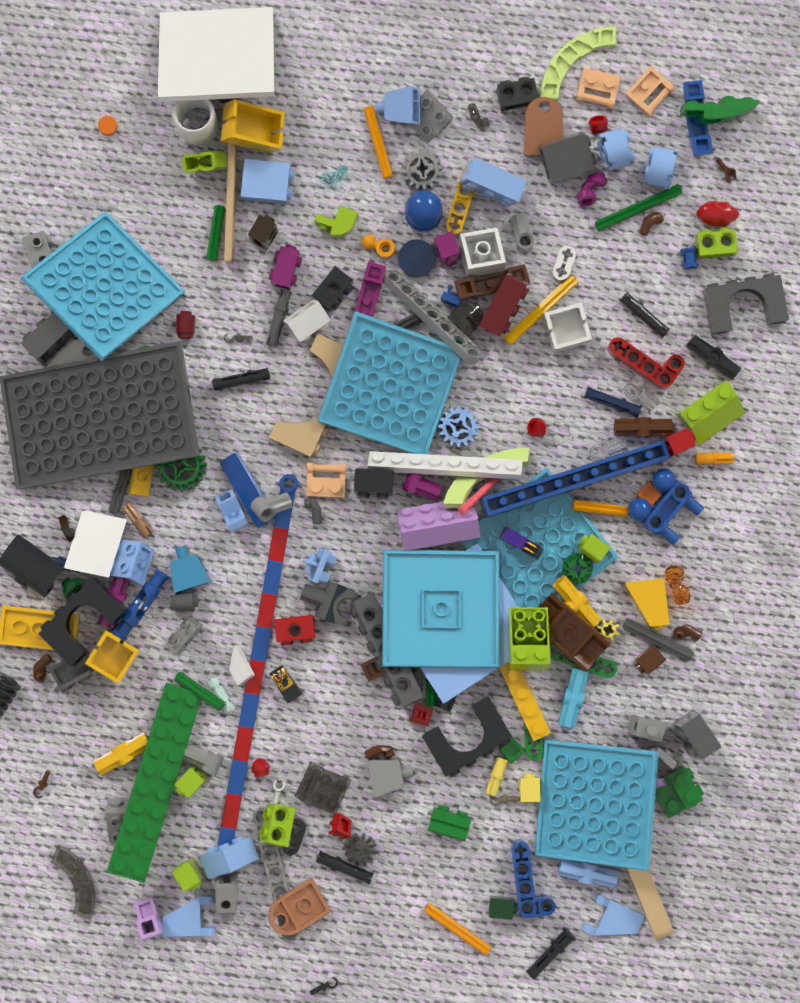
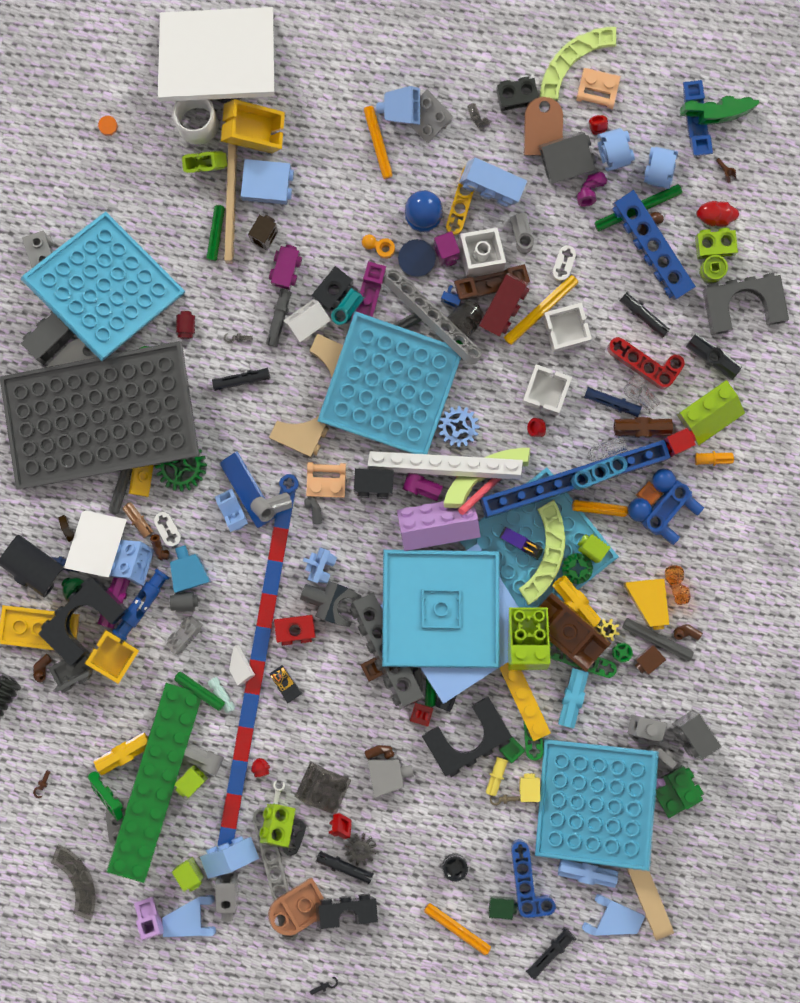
lime brick [314,206,358,239] -> none
clear light blue arm [321,164,348,184] -> none
light grey gear [402,149,443,191] -> none
green brick [428,805,471,841] -> none
light nougat plate [625,66,675,118] -> none
blue bush [680,247,699,270] -> none
none -> green plate [88,772,124,821]
none -> reddish brown arm [150,534,170,561]
none -> white beam [154,512,181,547]
none -> black arch [315,893,378,929]
none -> teal piece [331,288,365,325]
none -> black wheel [442,853,468,882]
none -> yellowish green tile [519,499,565,605]
none -> white piece [522,364,572,416]
none -> dark azure beam [571,456,627,490]
none -> blue brick [612,190,696,300]
none -> green wheel [612,643,633,662]
none -> lime wheel [699,255,728,284]

